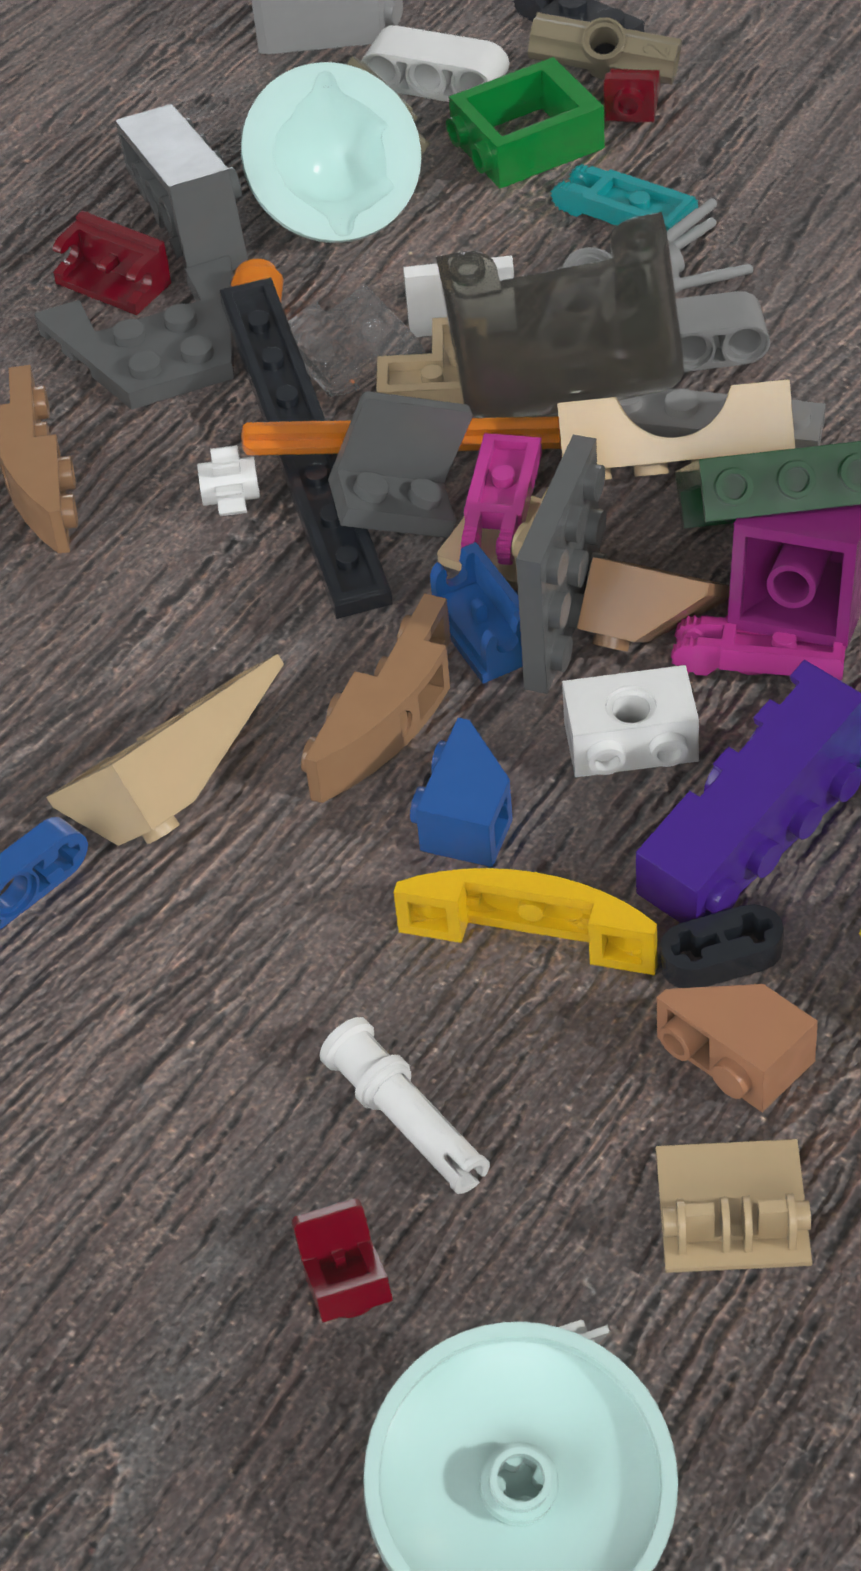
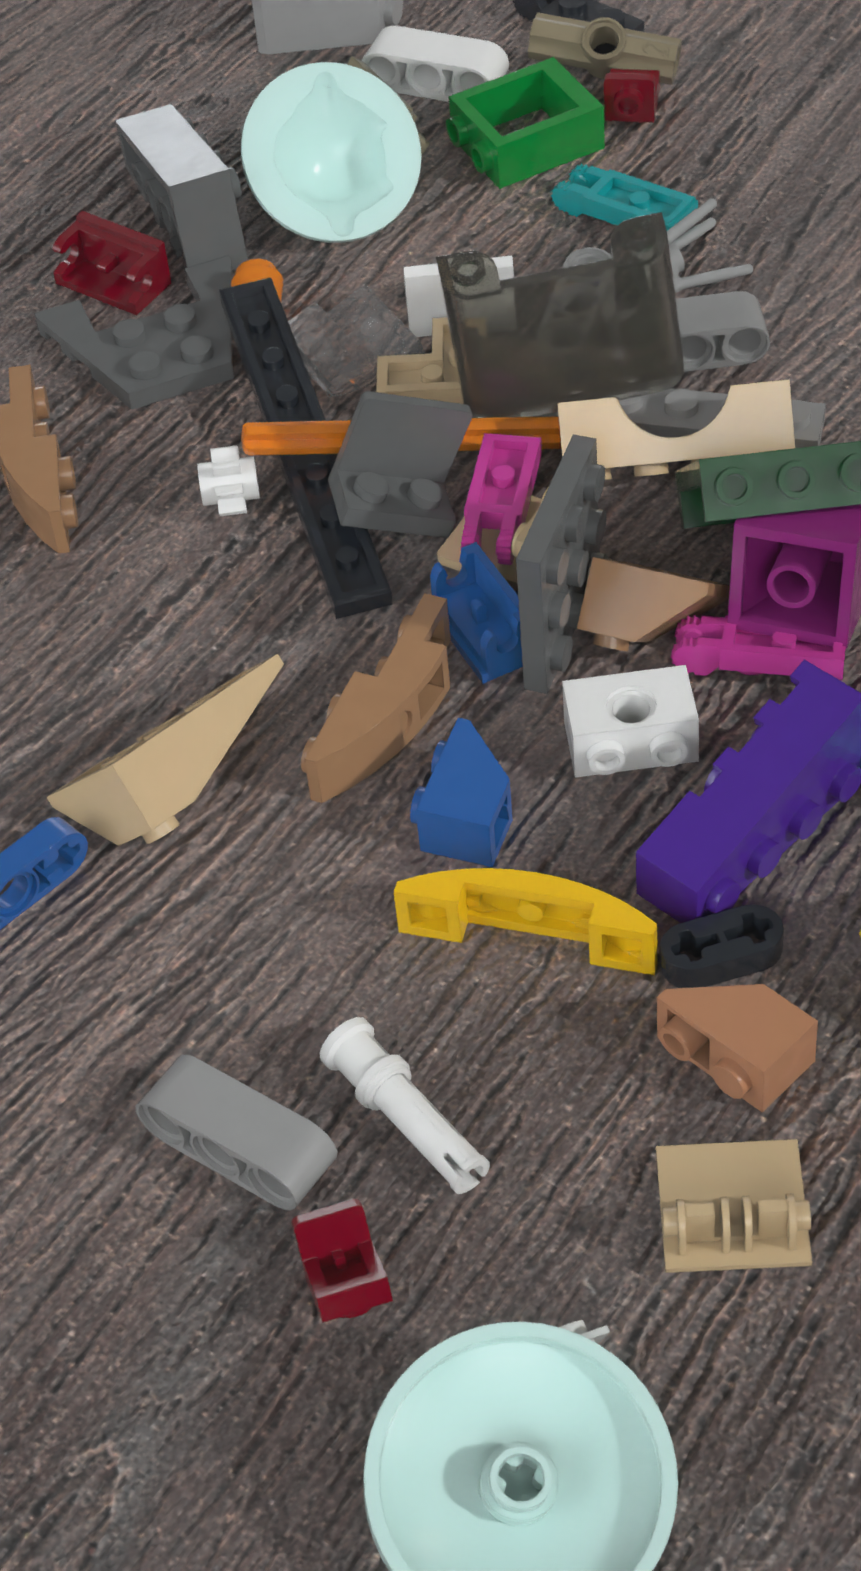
none -> light grey beam [136,1054,338,1211]

